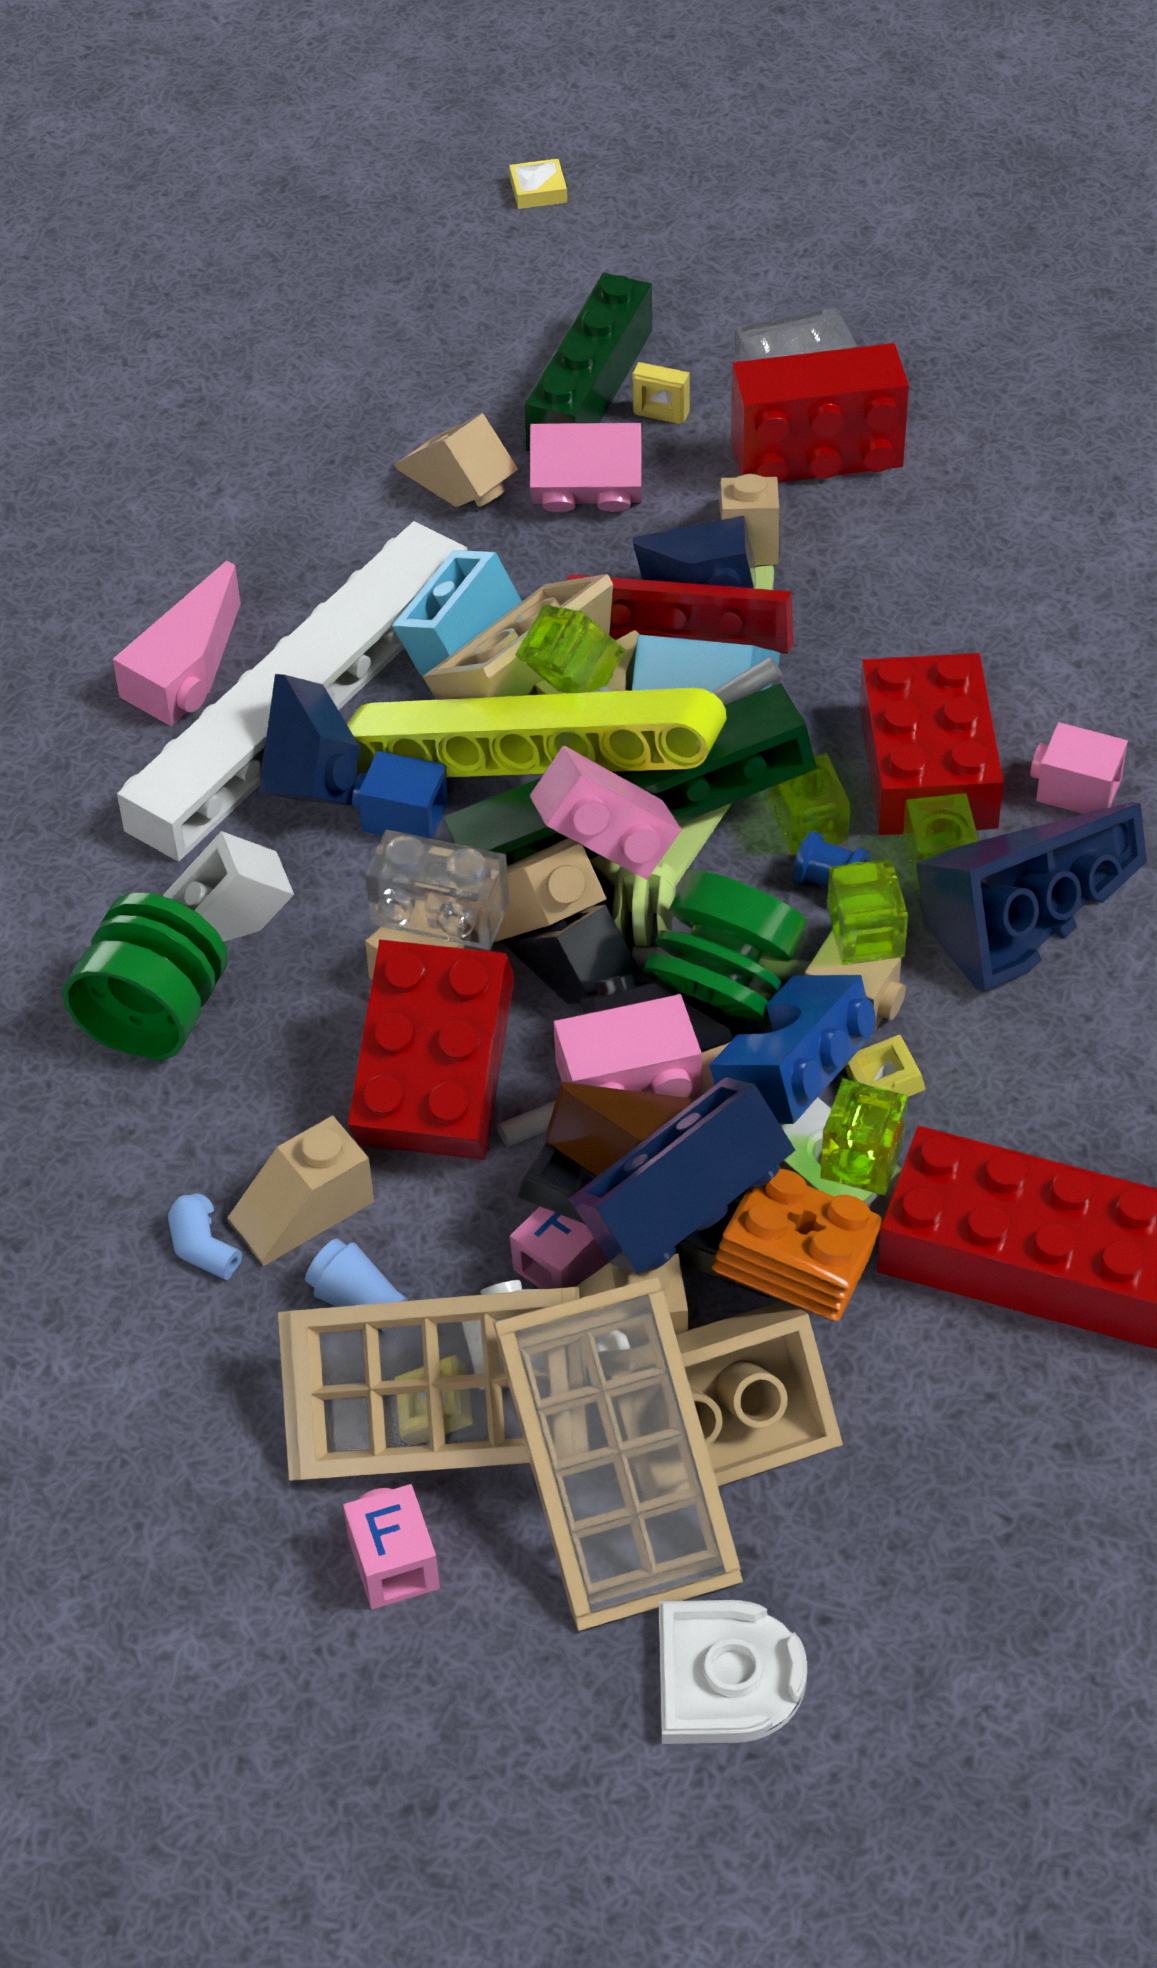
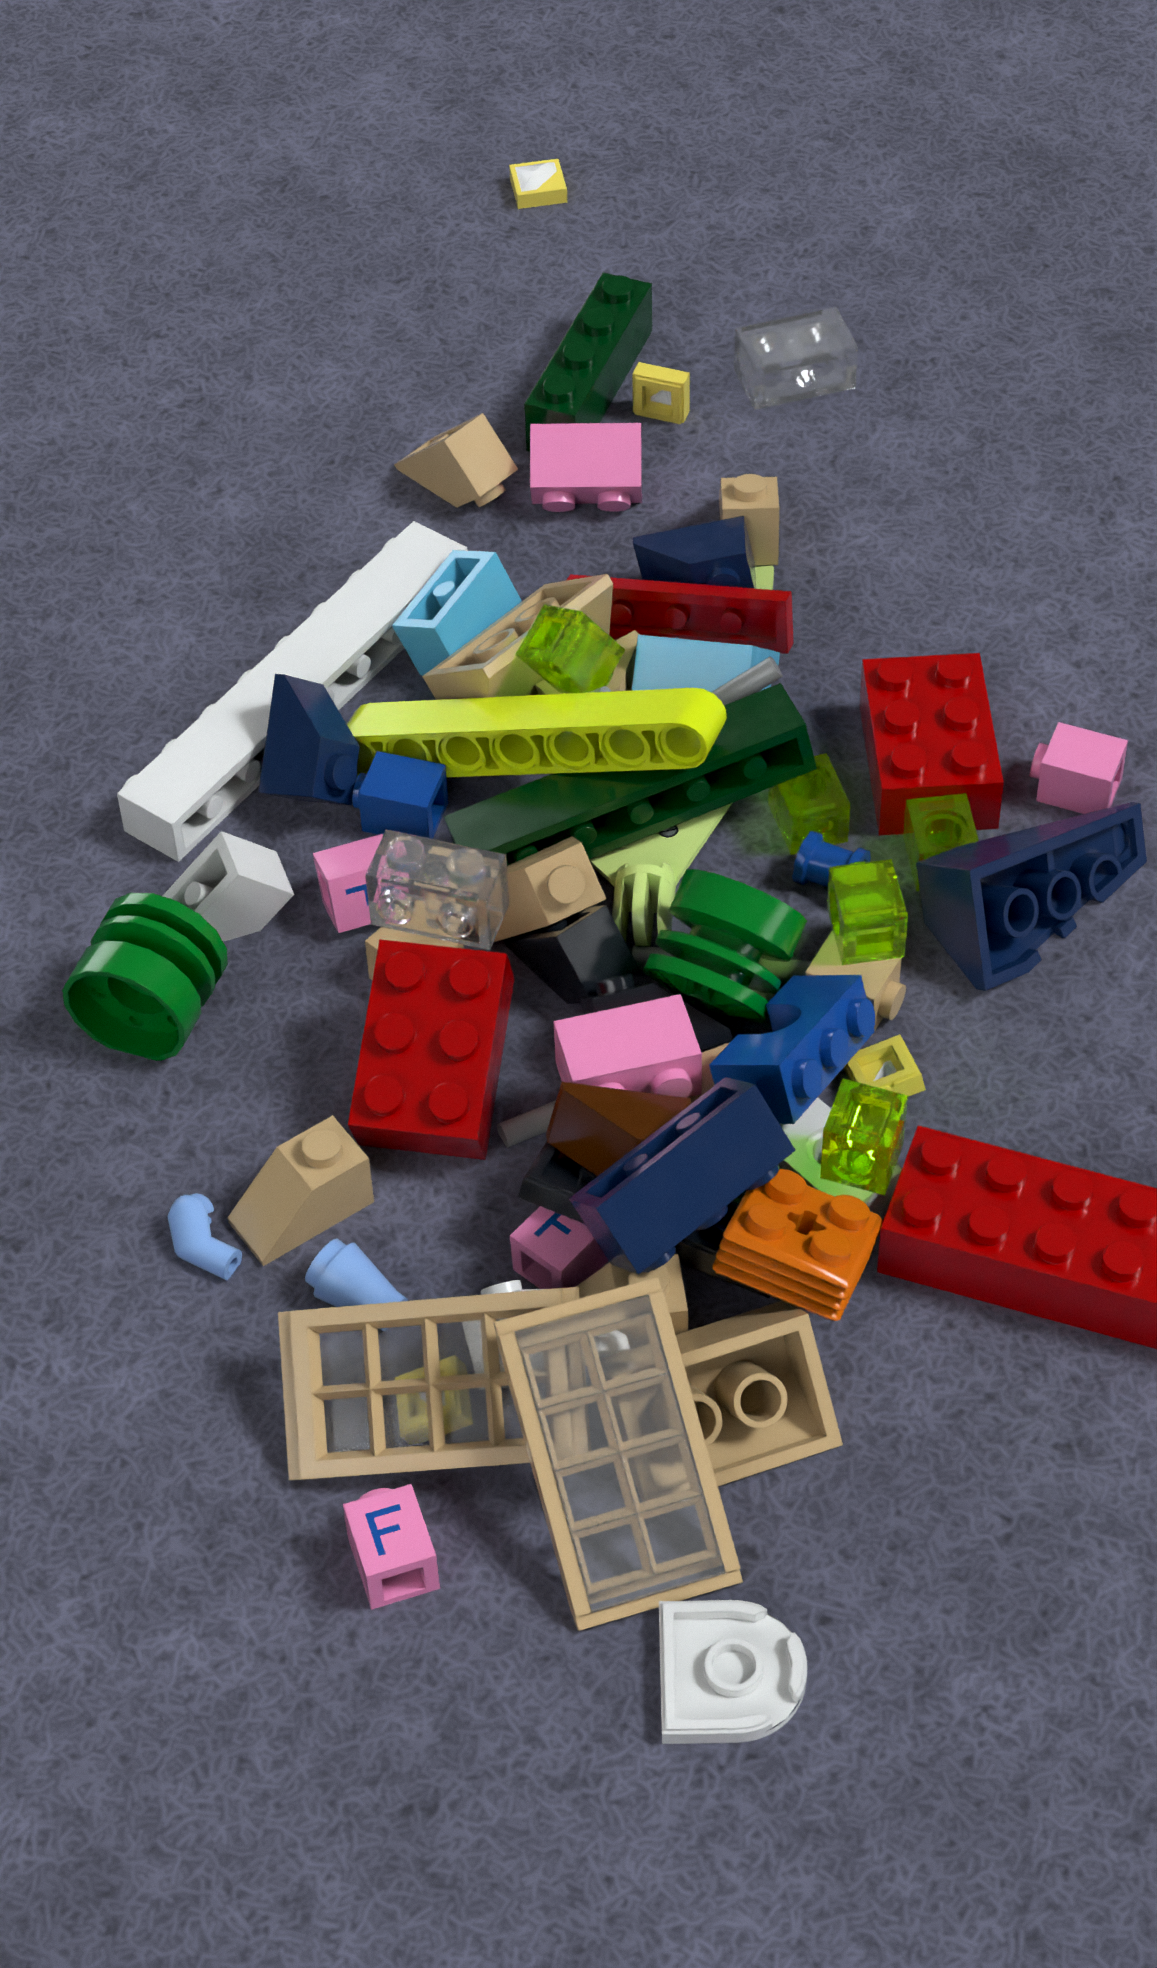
bright pink slope [112,561,241,726] -> none
bright pink brick [530,745,682,880] -> none
red brick [731,343,909,483] -> none
none -> bright pink brick [313,834,413,933]

